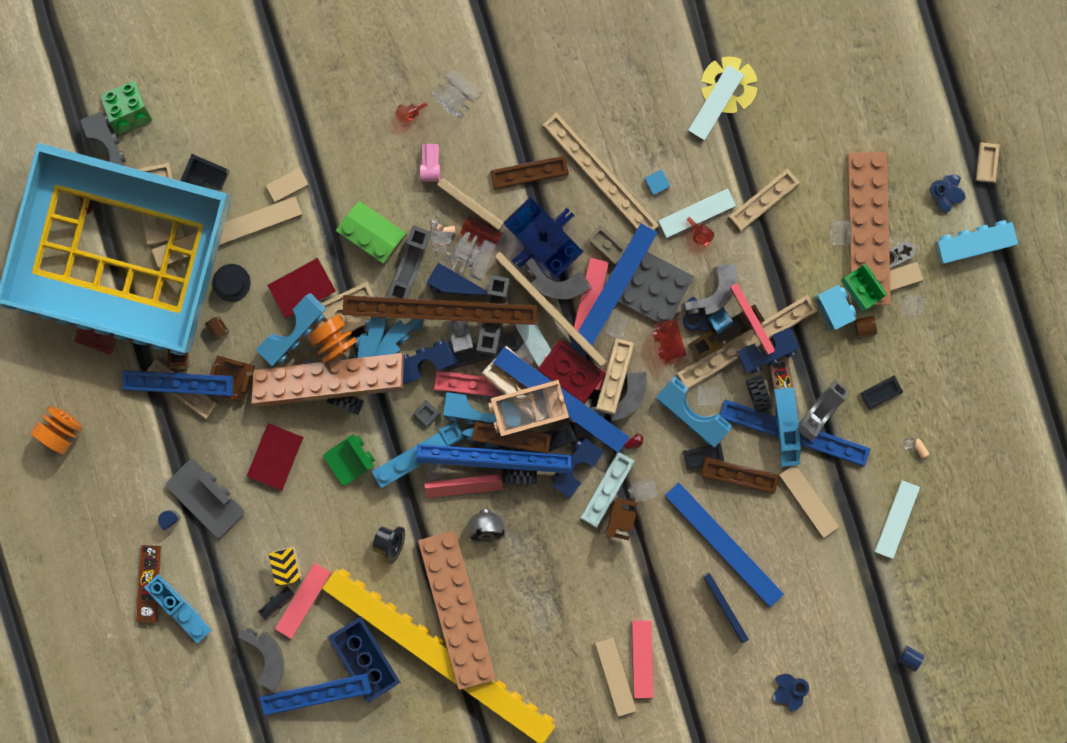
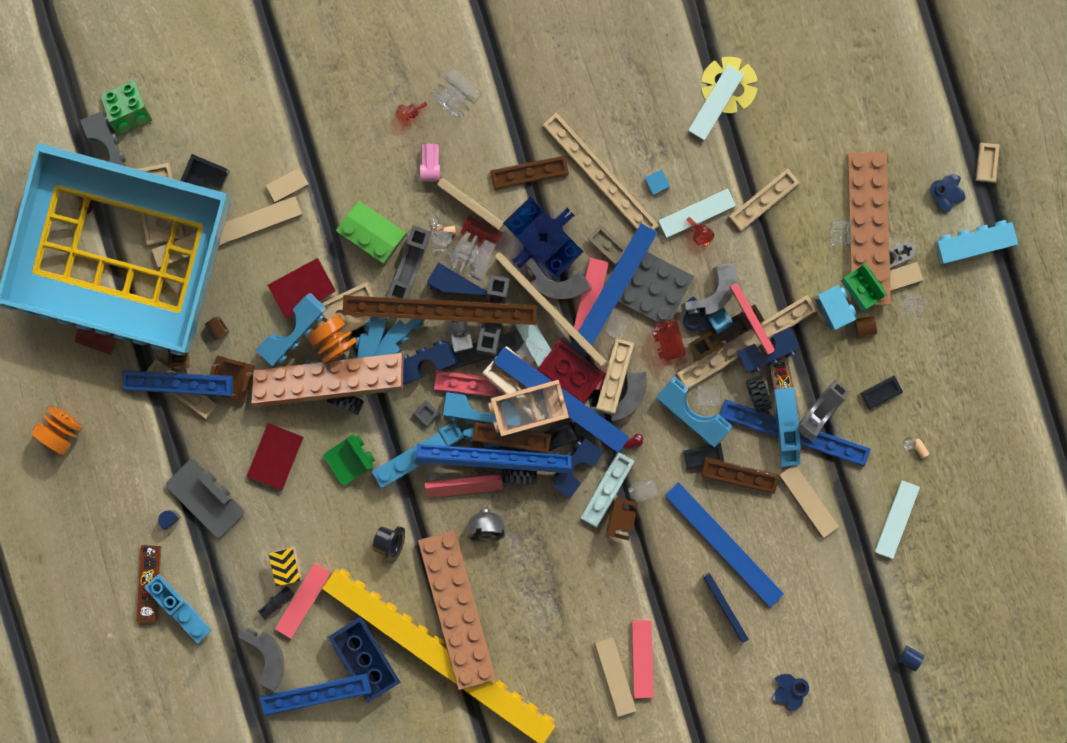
black piece [213,264,251,302] -> none

